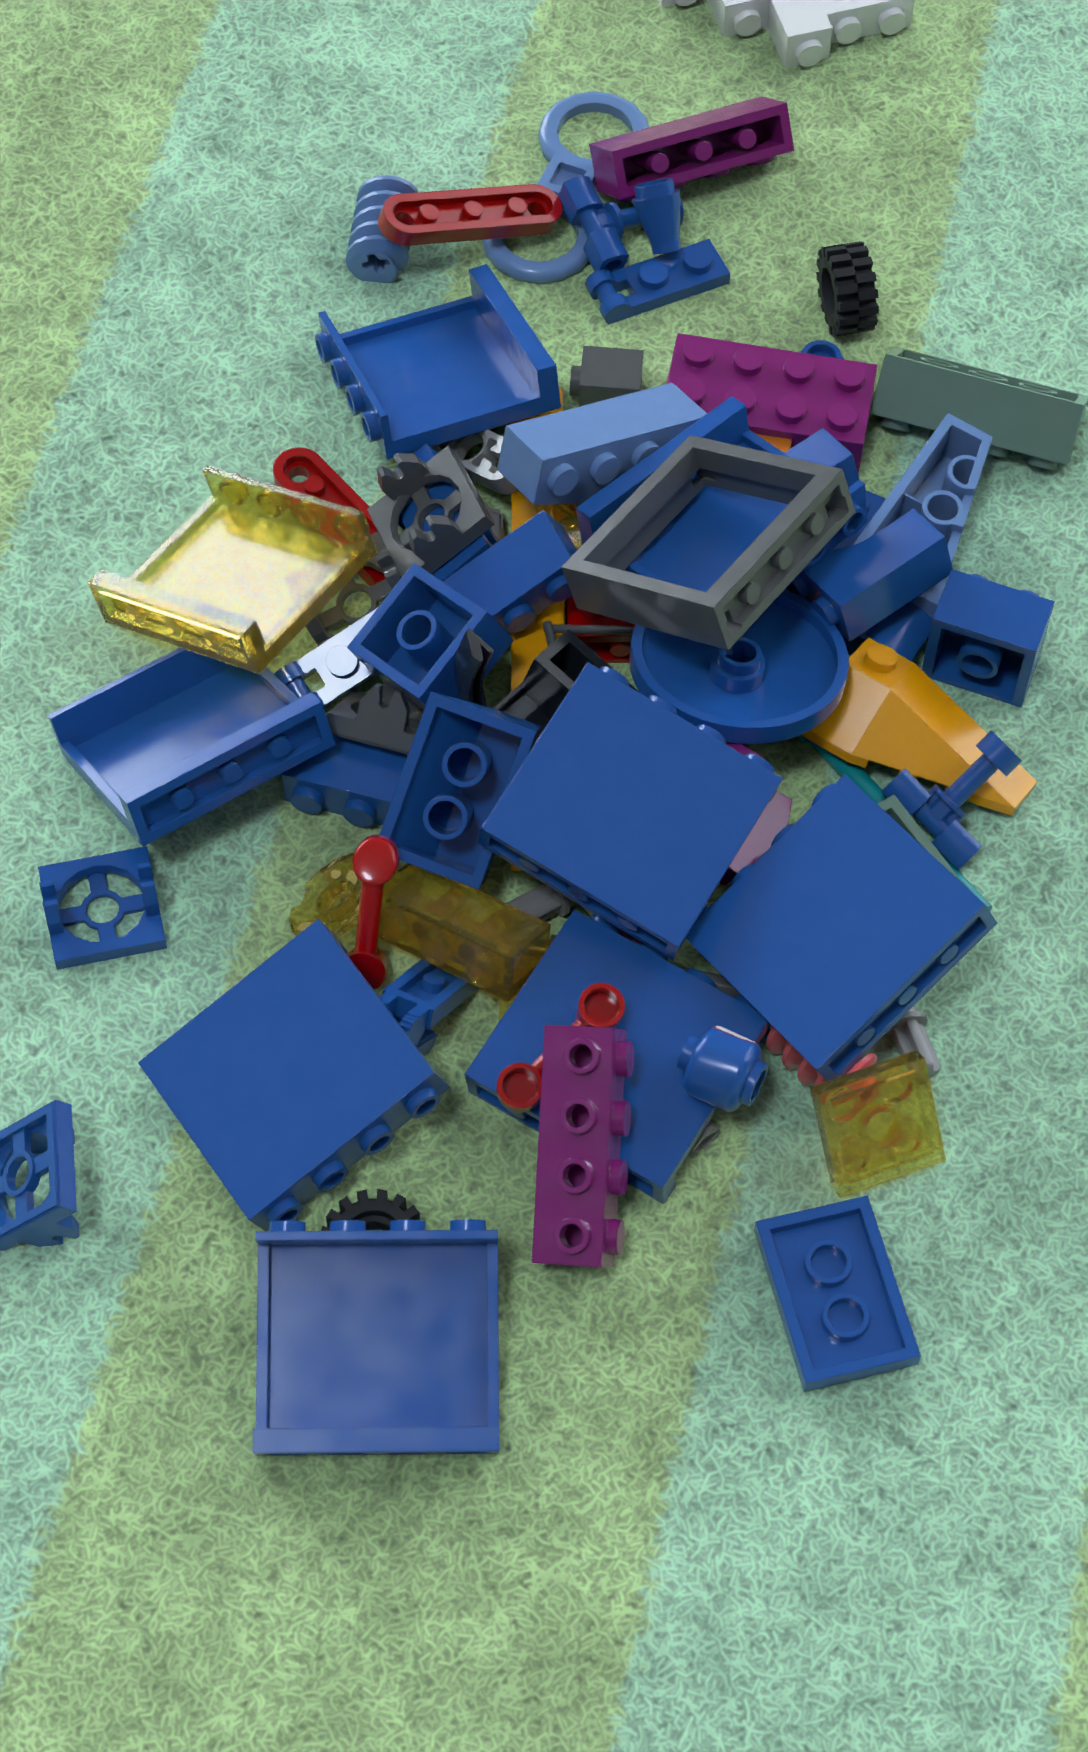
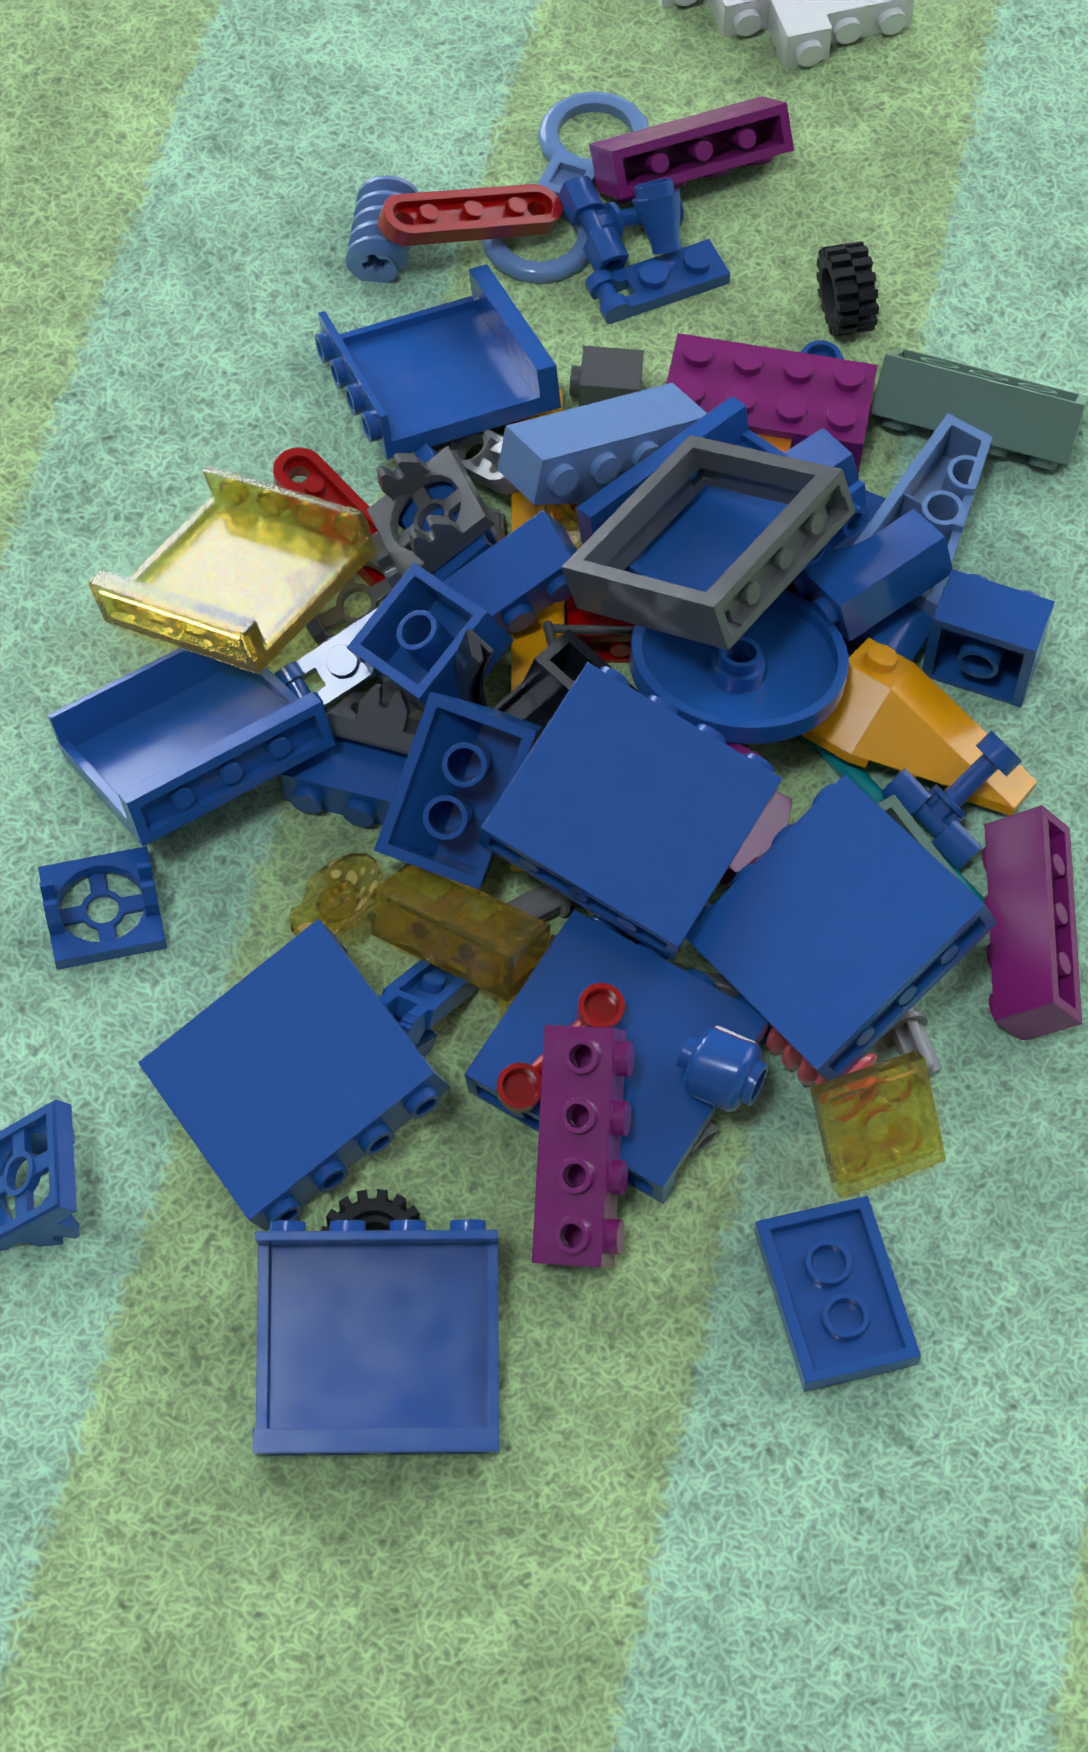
red bar [347,835,400,990] -> none
none -> magenta brick [982,805,1082,1040]

